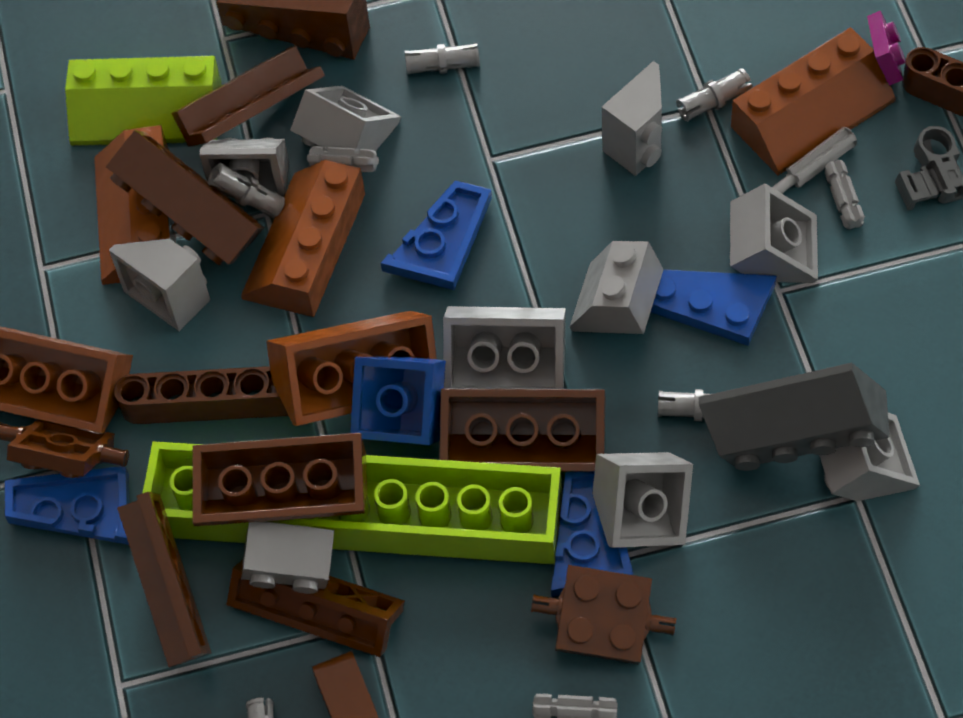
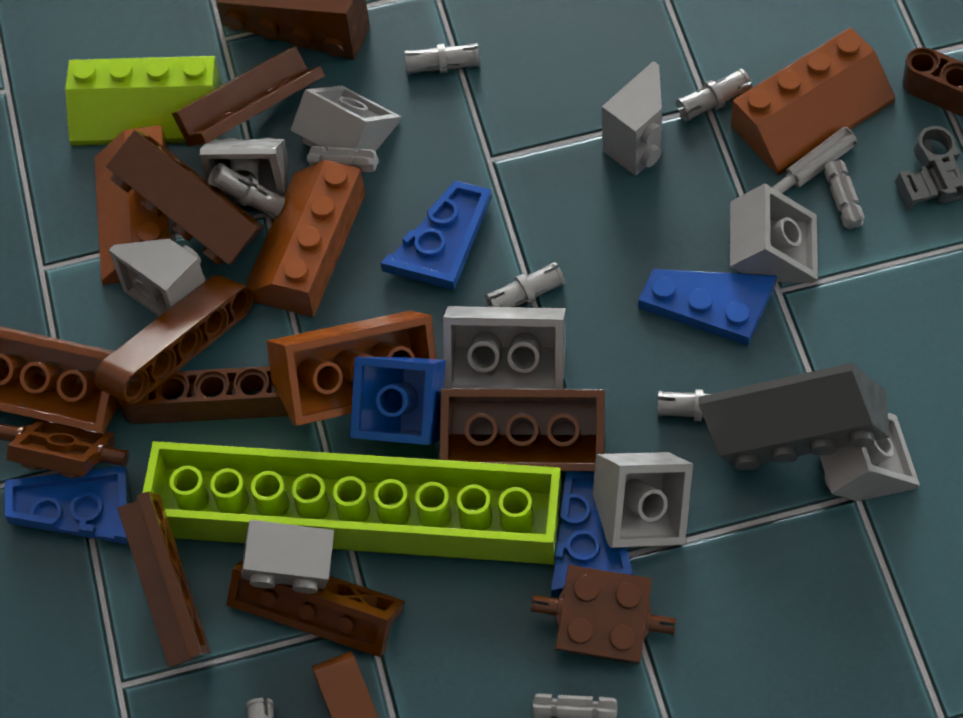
reddish brown slope [193,433,367,527] -> none
light grey slope [569,241,663,334] -> none
magenta plate [867,10,906,86] -> none
none -> reddish brown beam [95,275,254,404]
none -> light grey pin [485,262,565,307]

